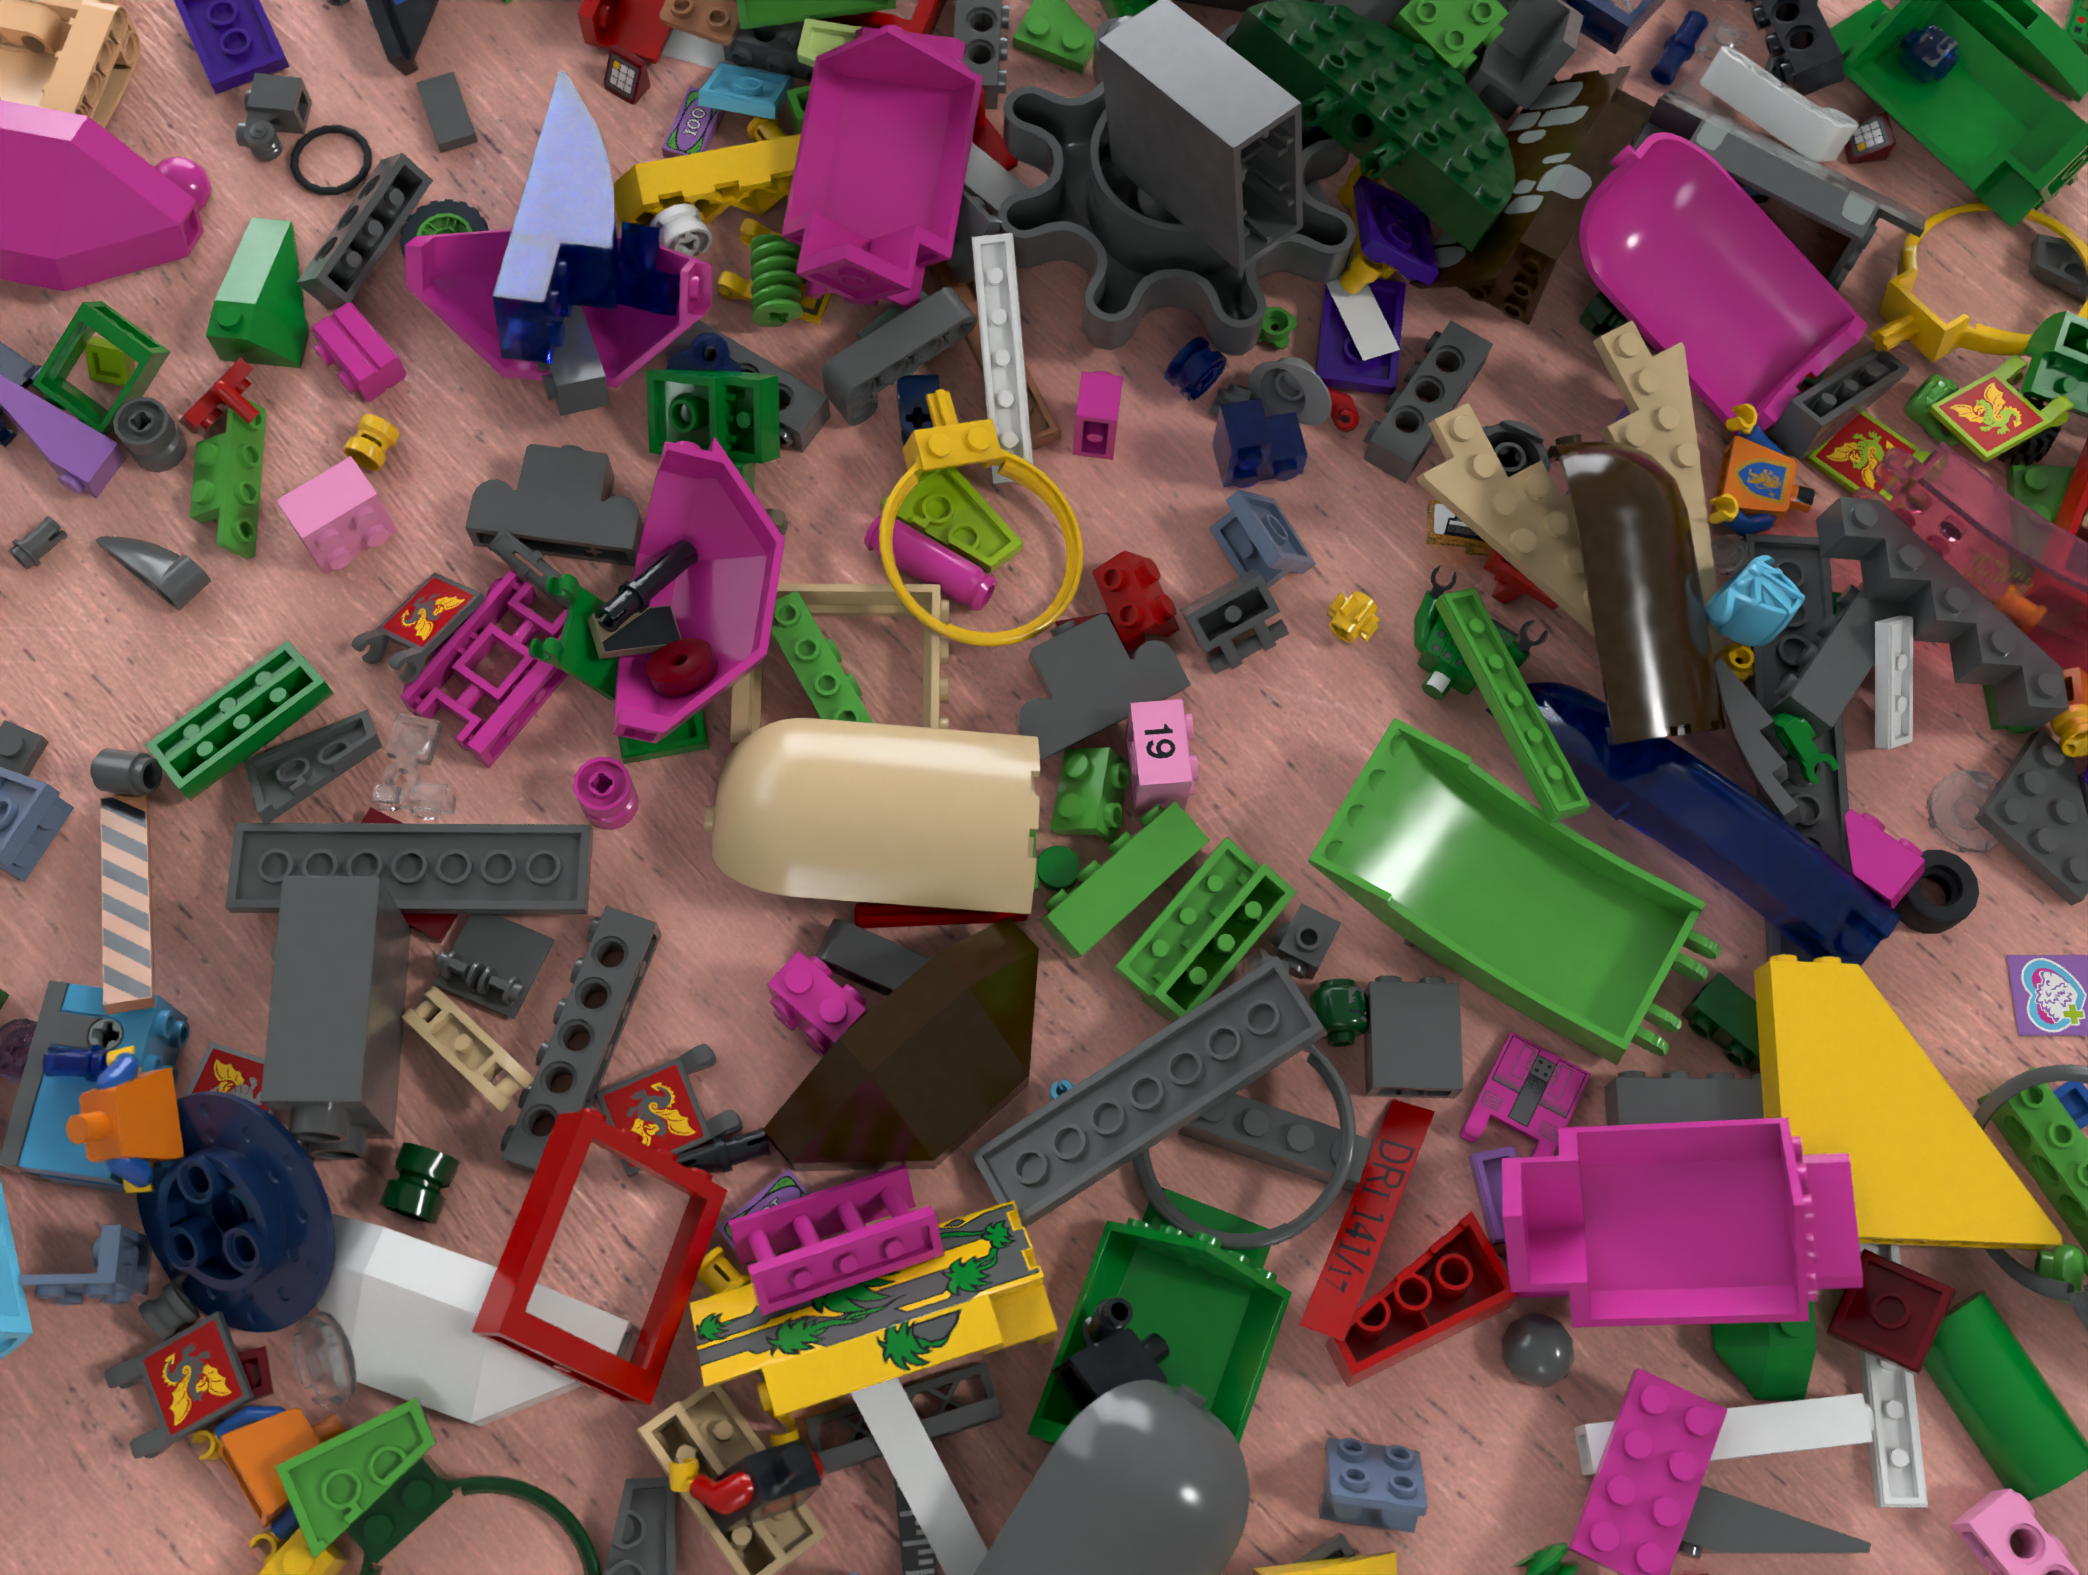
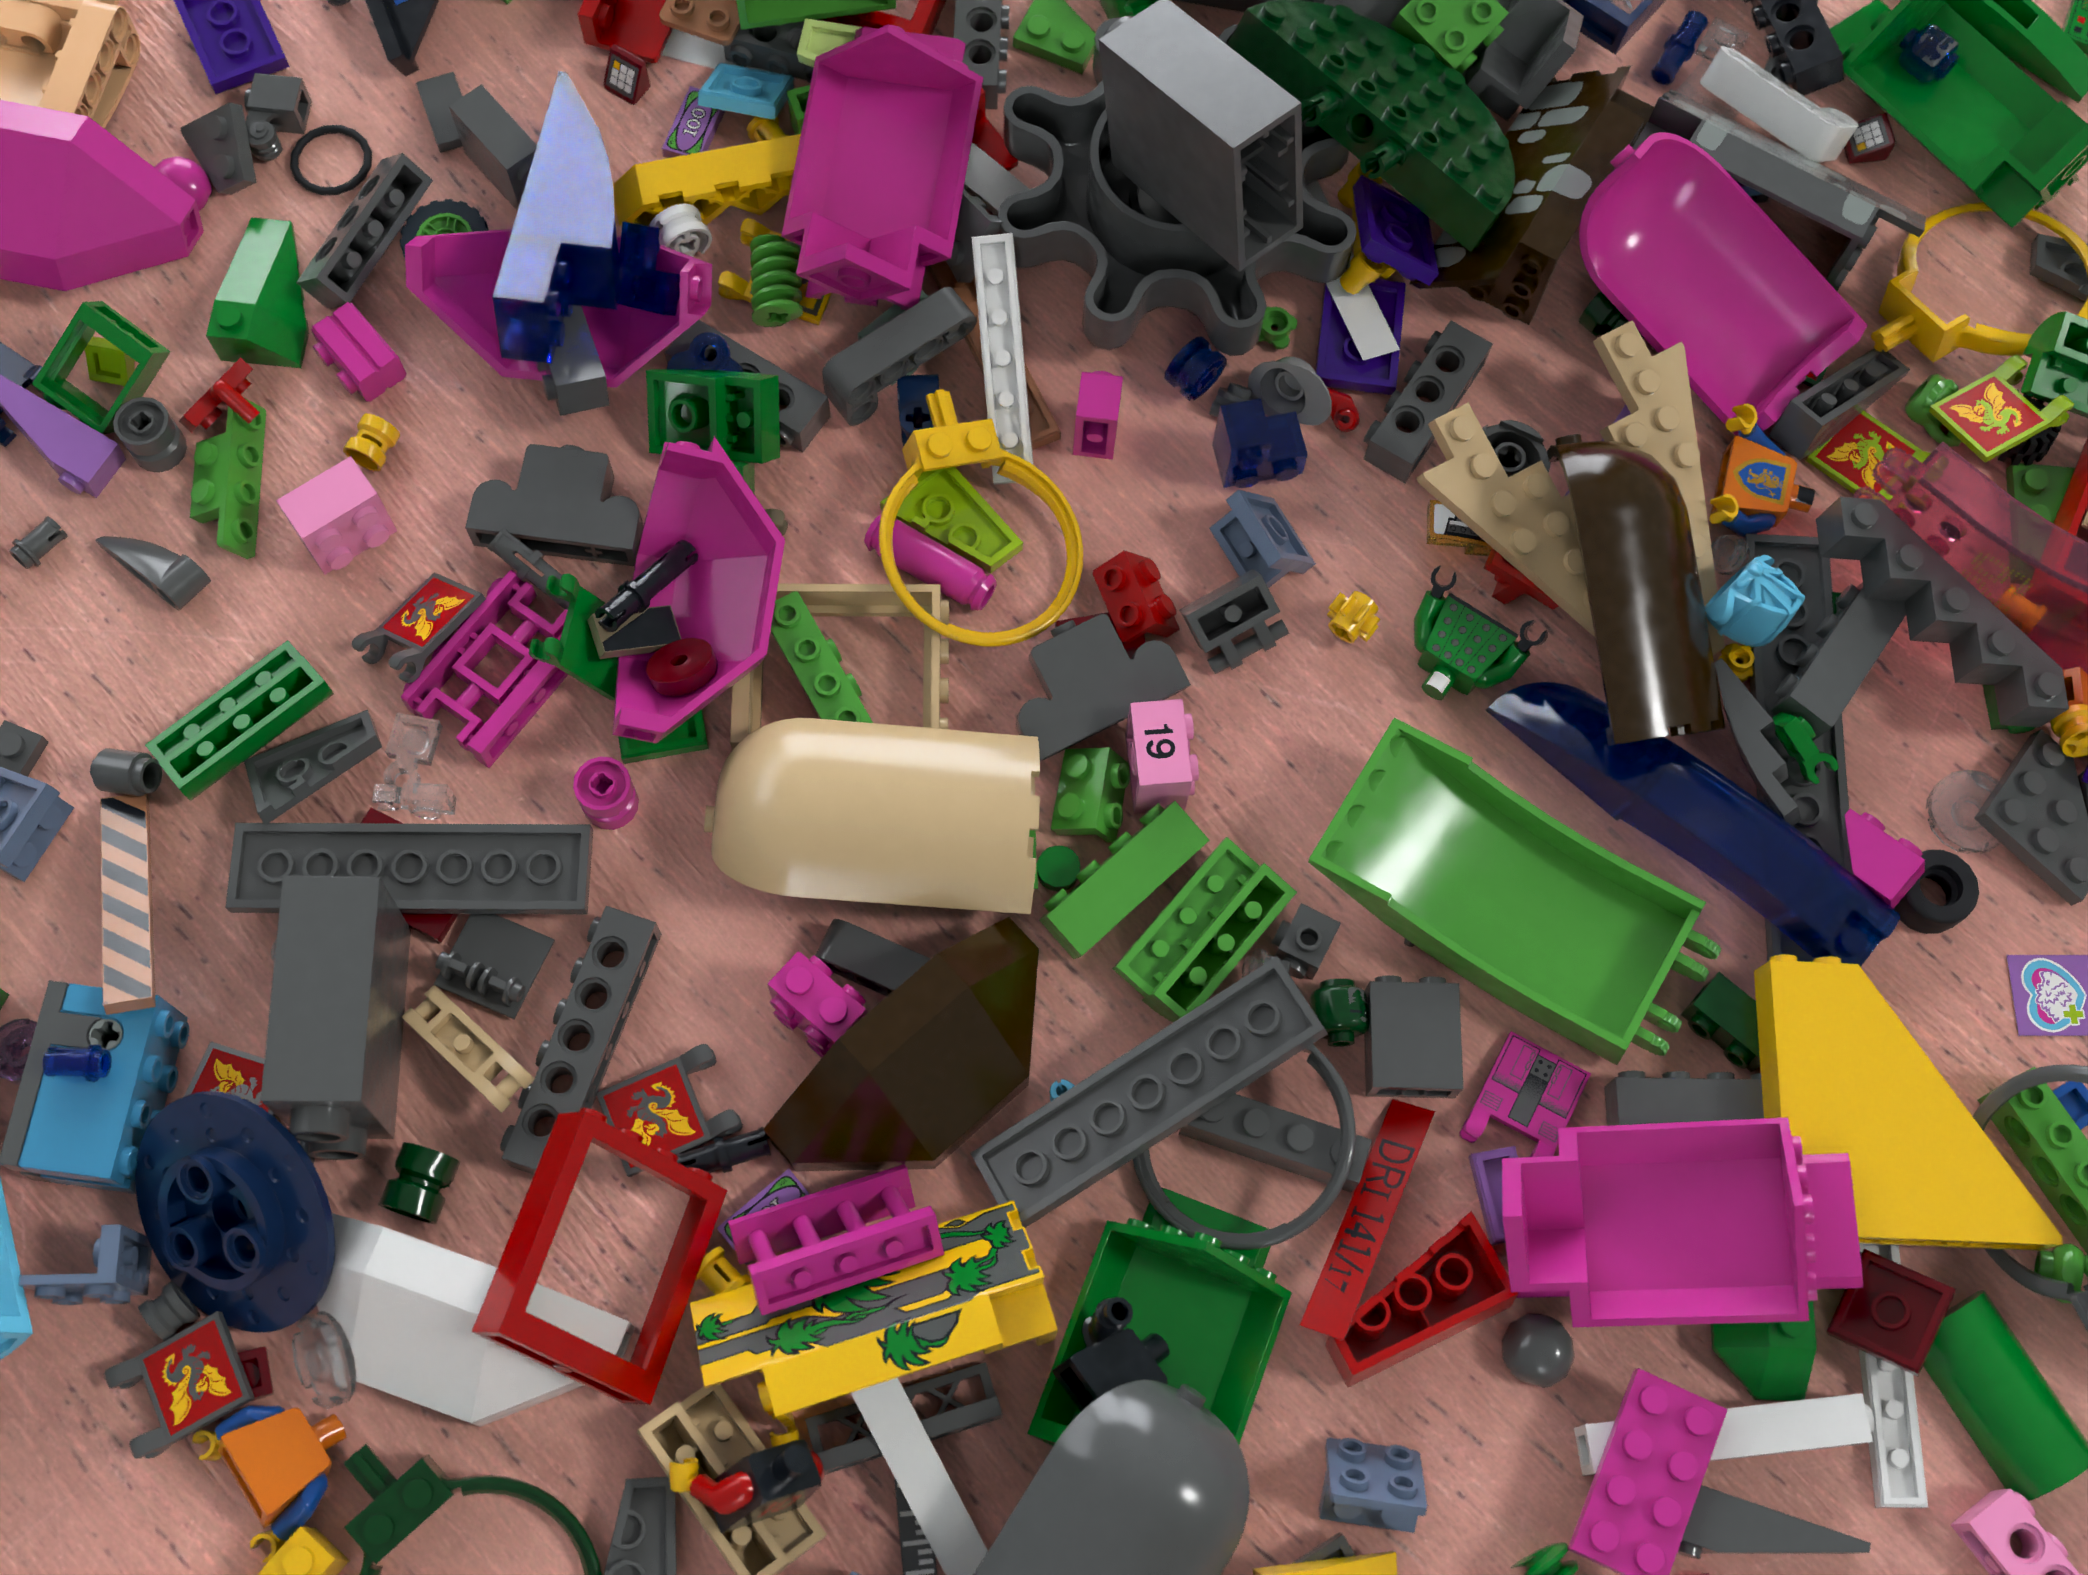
orange torso [66,1045,184,1194] -> none
bright green wing [275,1398,437,1559] -> none
red axle [854,902,1028,928] -> none
bright green tile [1434,587,1591,823] -> none
white tile [1875,616,1913,750] -> none
none -> dark grey wing [181,102,257,195]
none -> dark grey brick [449,84,553,215]

